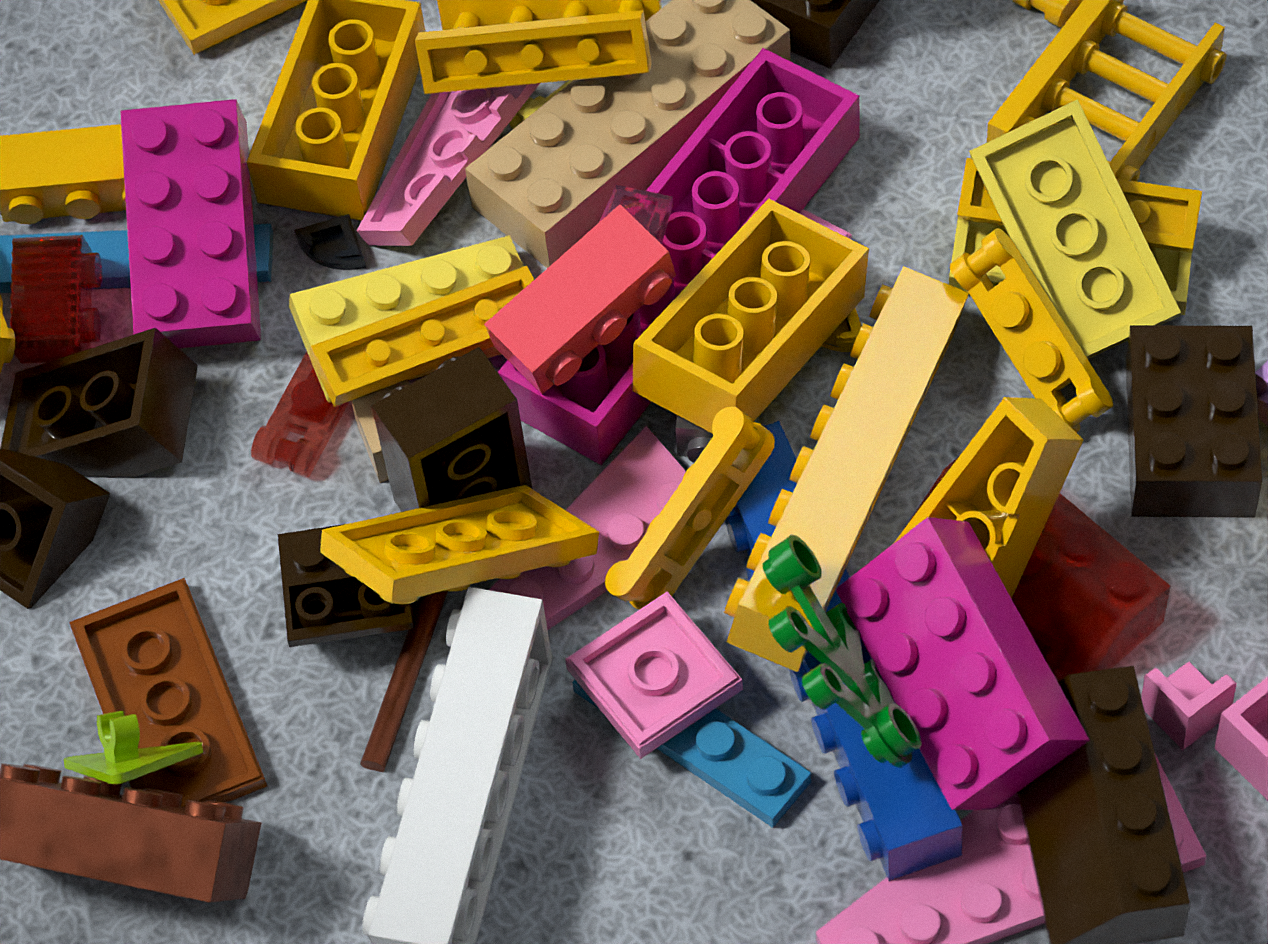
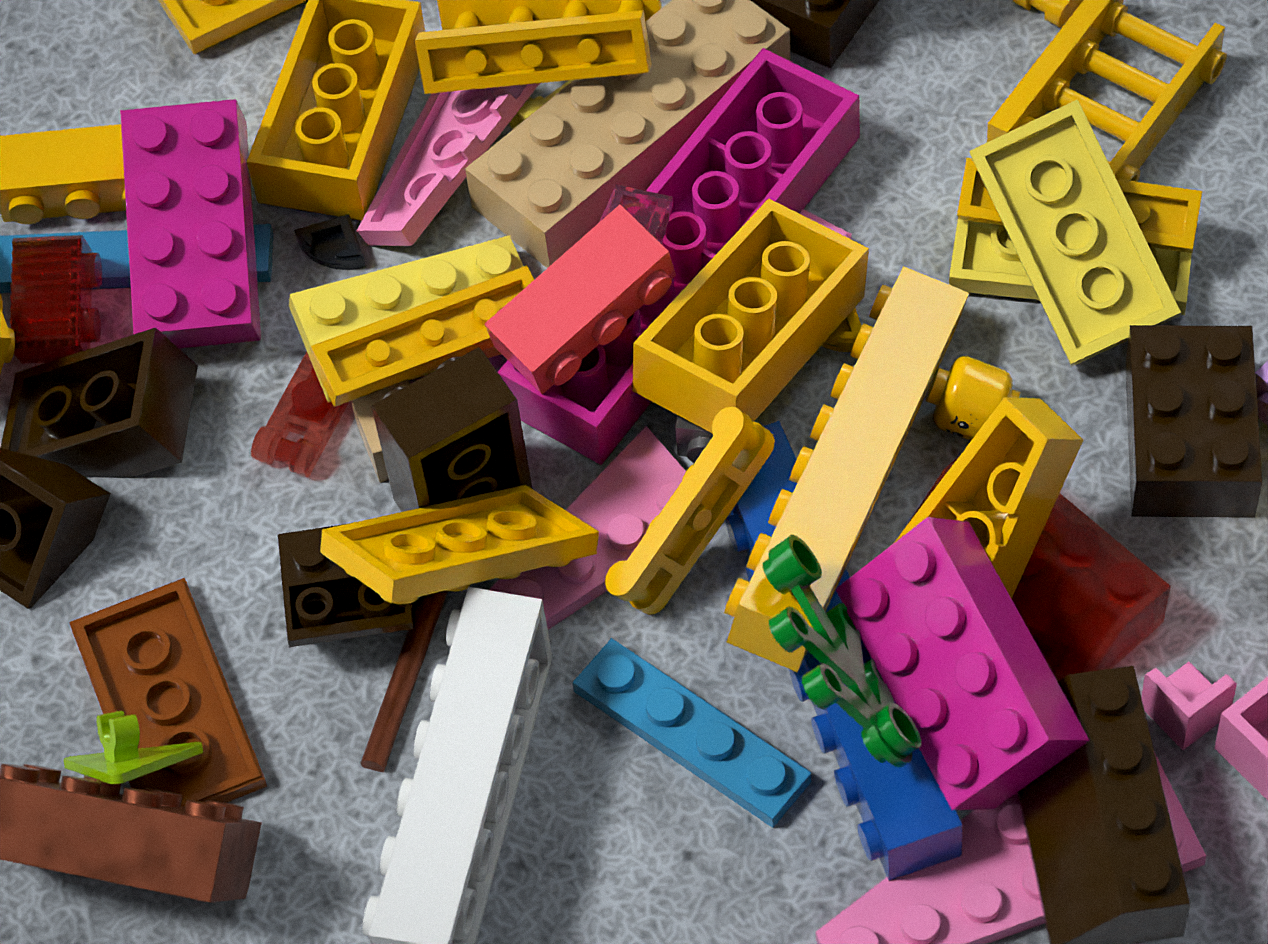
bright pink tile [565,592,743,759] -> none
yellow plate [950,228,1113,433] -> none
none -> yellow head [925,356,1020,441]

